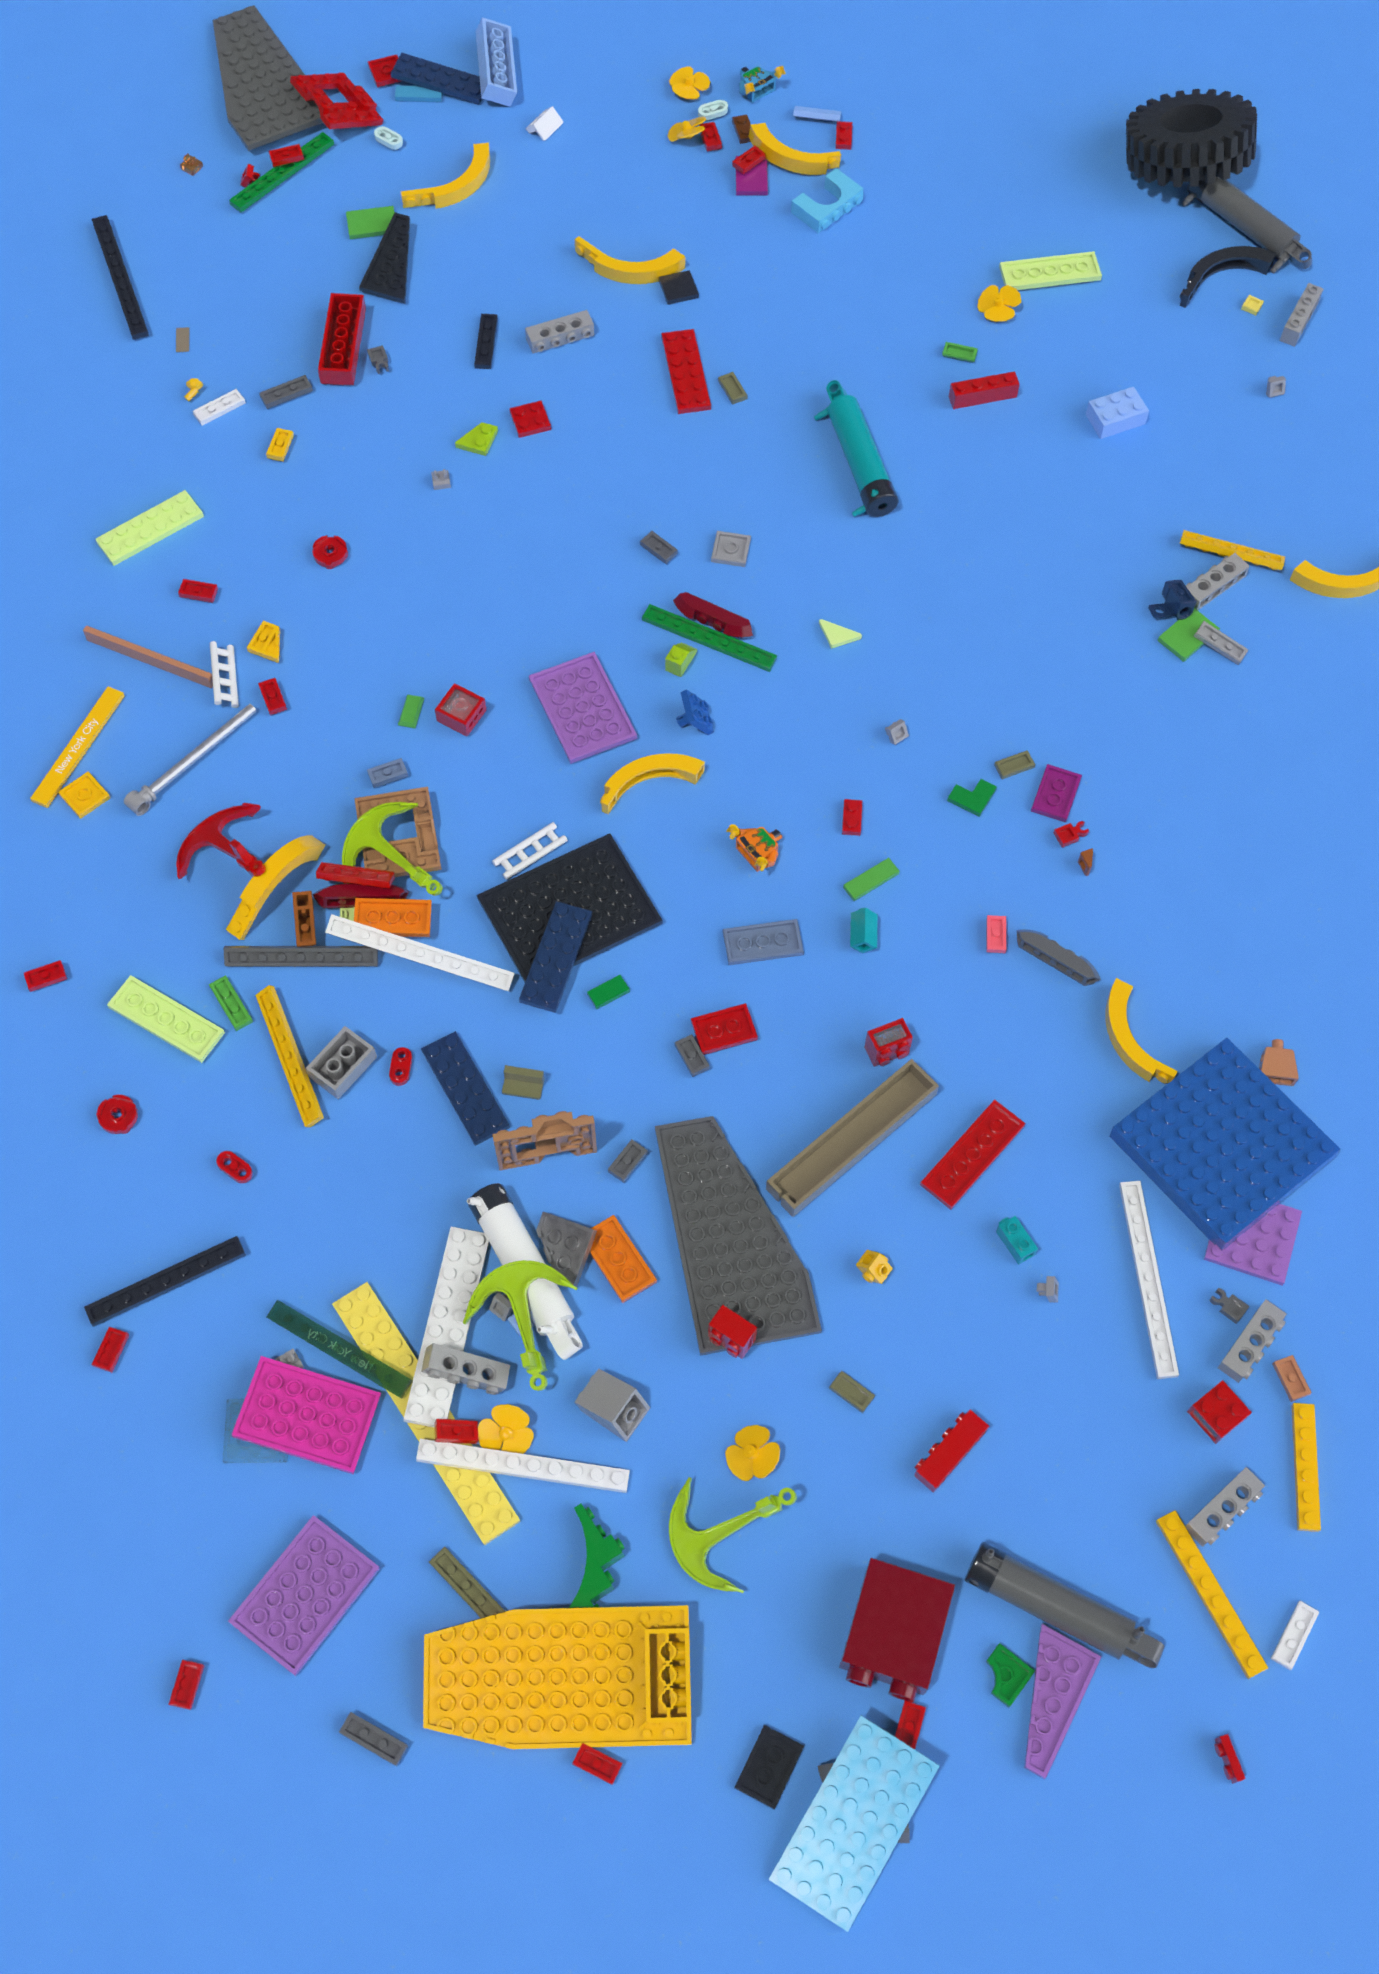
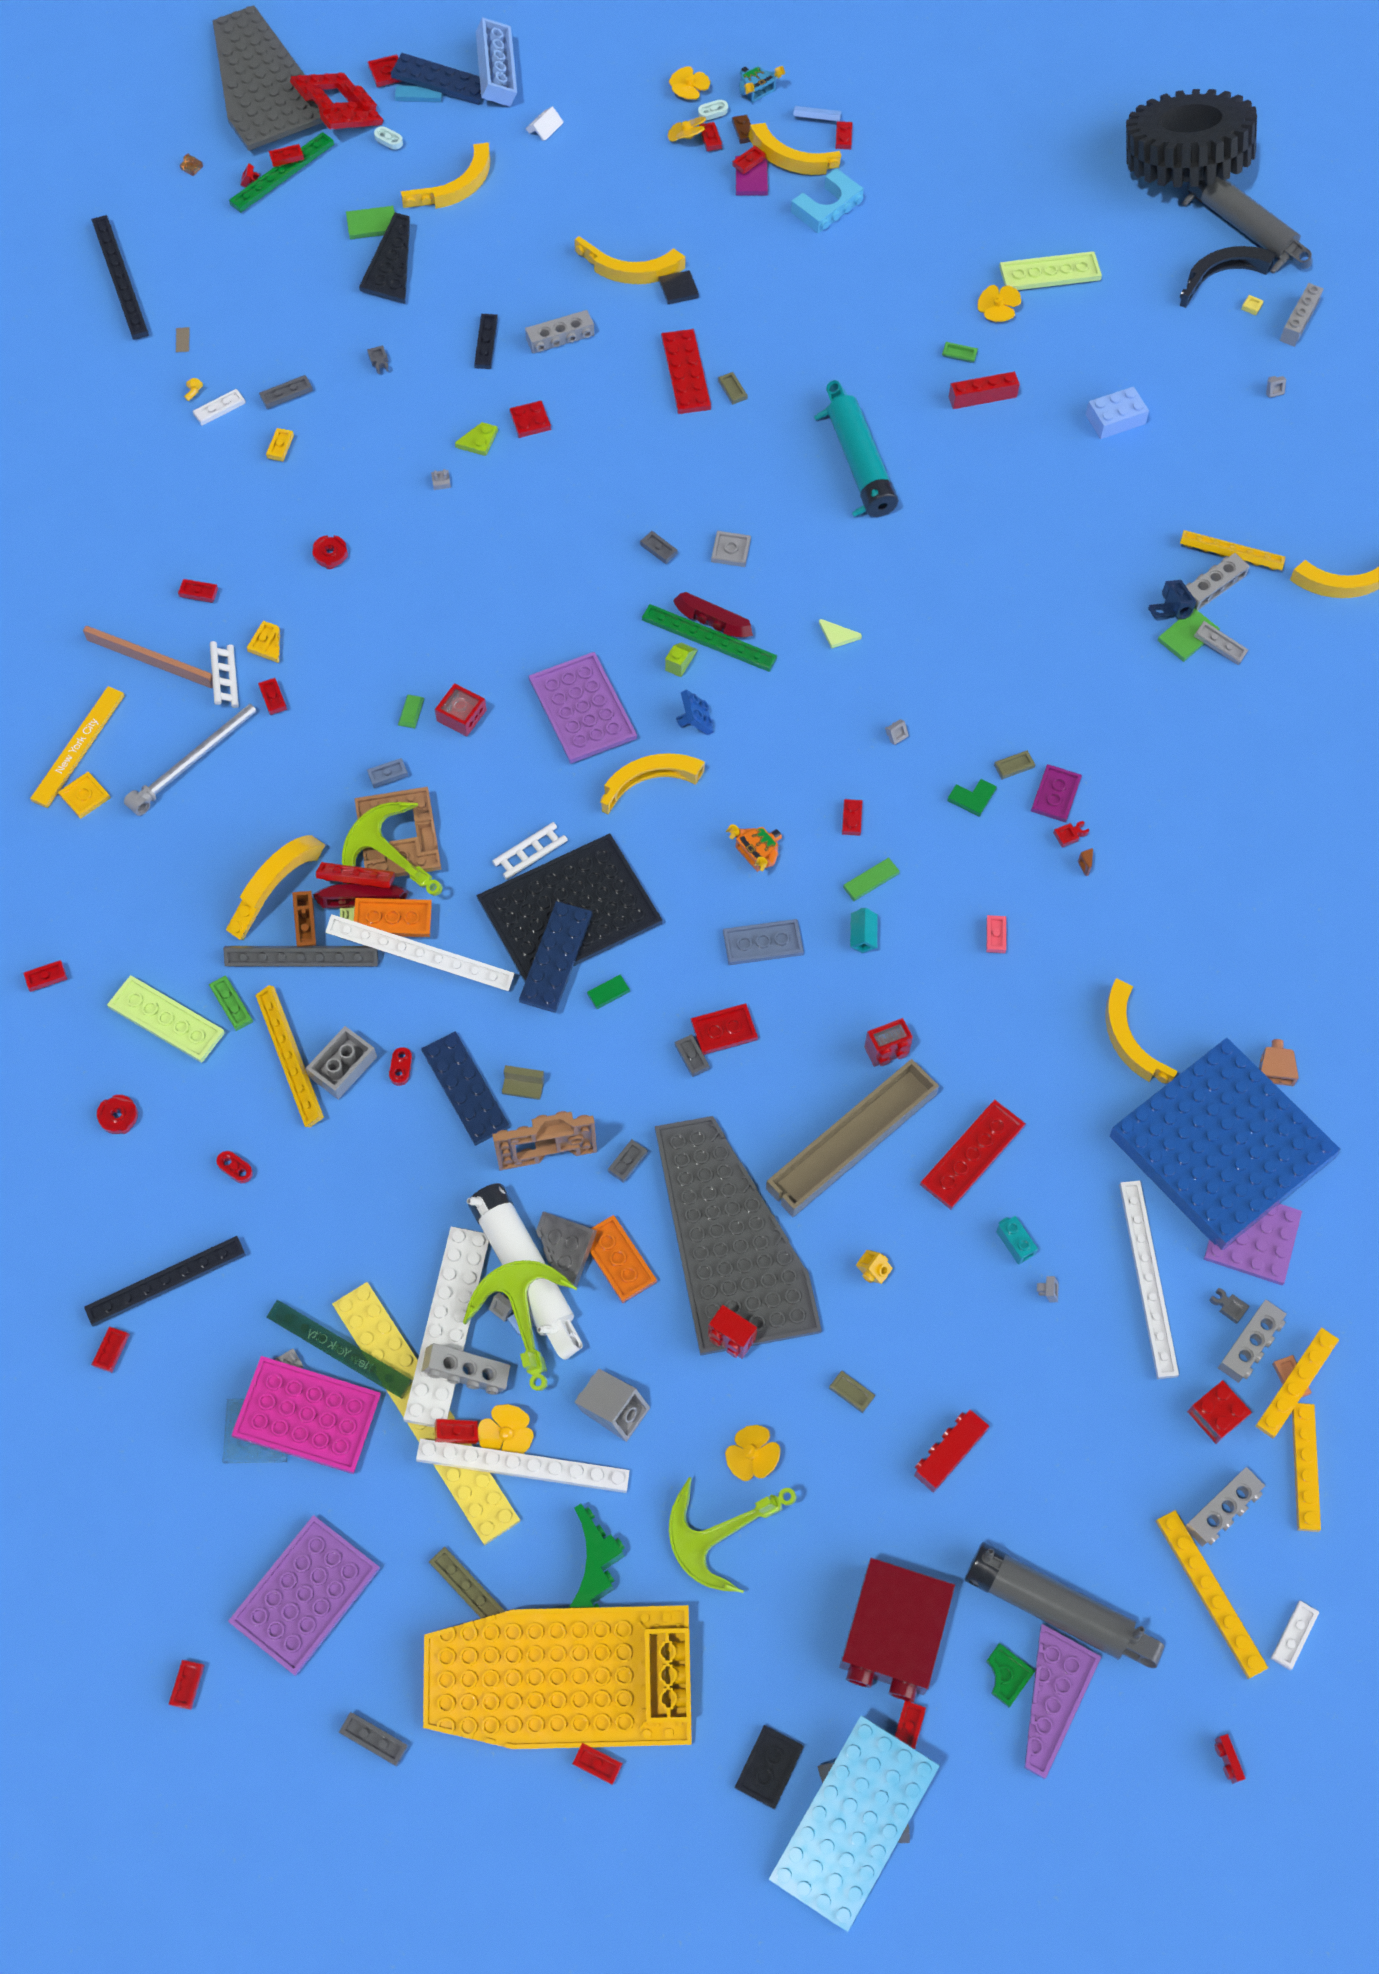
yellowish green plate [95,490,204,566] -> none
red piece [176,803,266,879] -> none
red brick [318,293,366,385] -> none
dark grey brick [1017,929,1101,986] -> none
none -> yellow plate [1255,1327,1339,1439]

